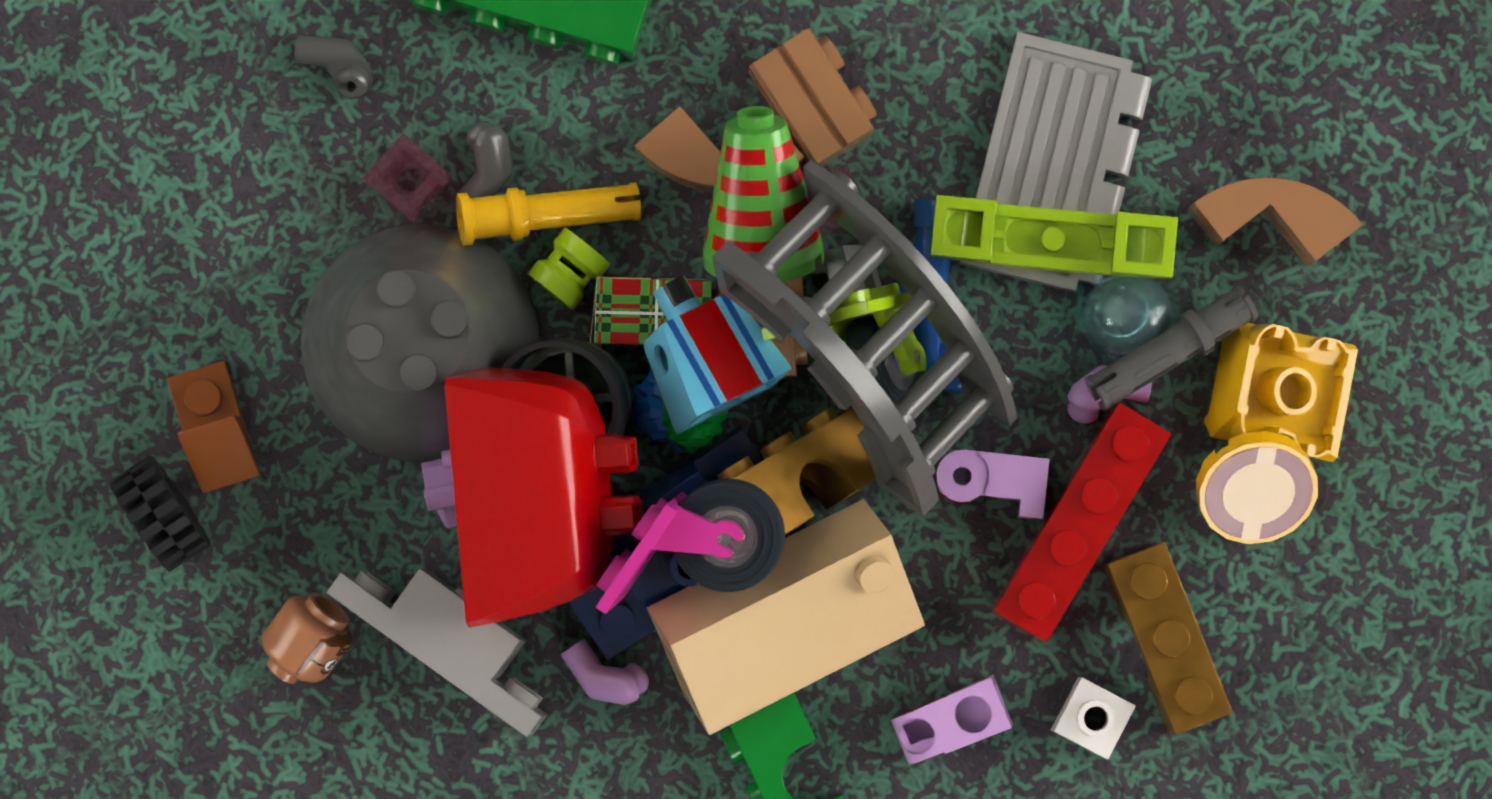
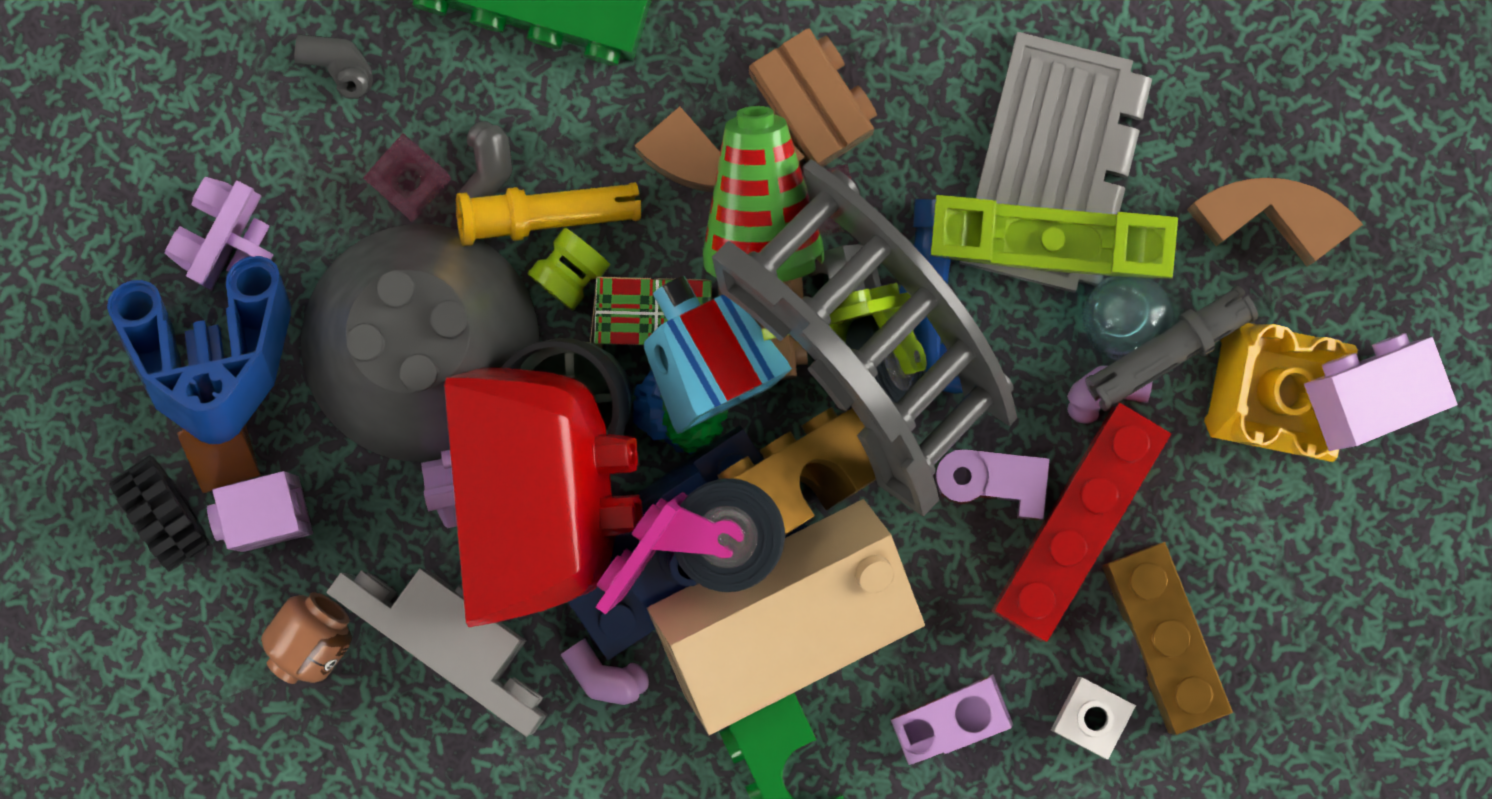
tile [1196,431,1318,544] -> none
none -> blue connector [107,256,292,444]
none -> lavender hips [165,177,273,291]
none -> lavender brick [207,471,313,552]
none -> brick [1304,333,1458,451]

